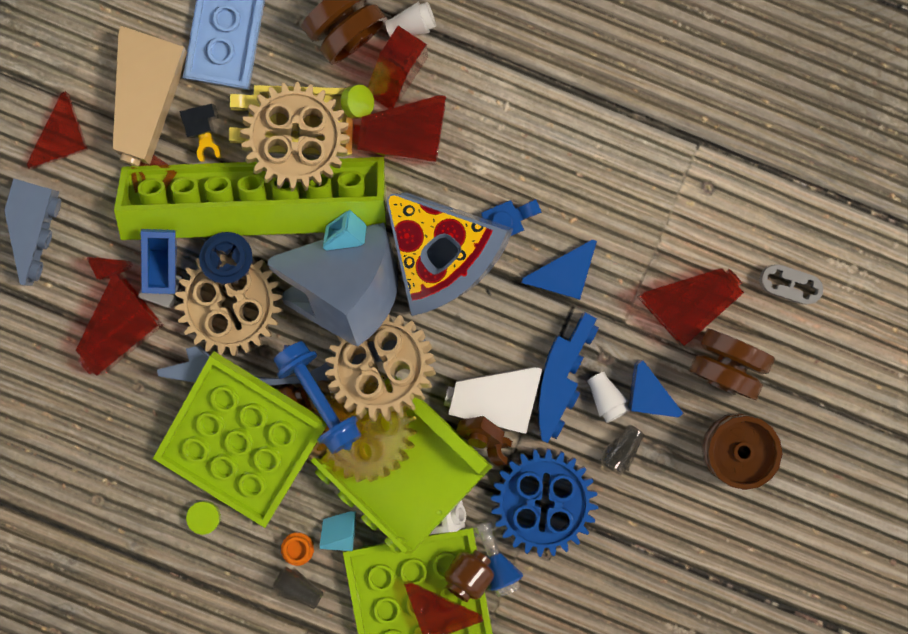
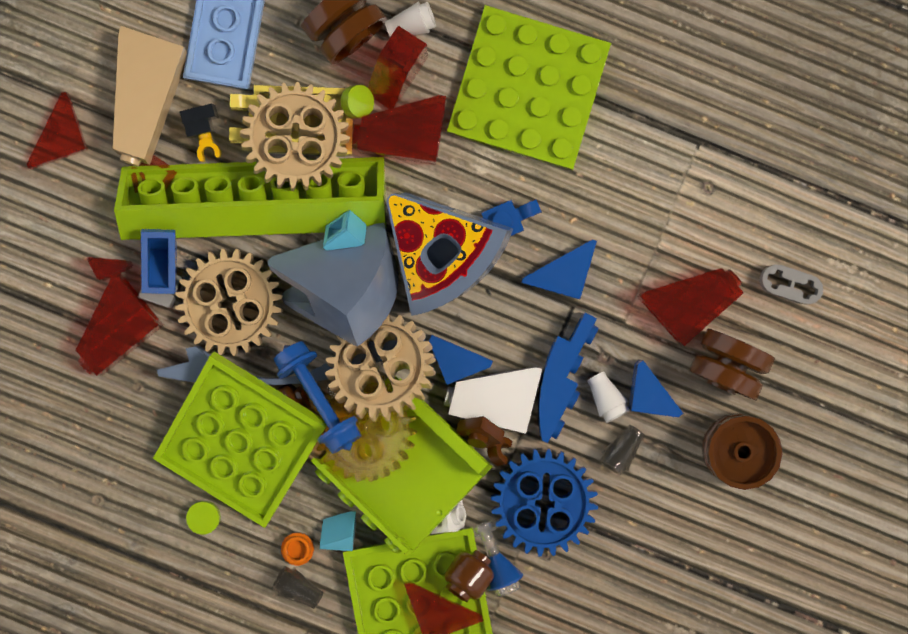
sand blue slope [4,178,61,286] -> none
dark blue gear [199,232,253,286] -> none
none -> blue slope [429,335,493,385]
none -> lime plate [447,5,611,170]

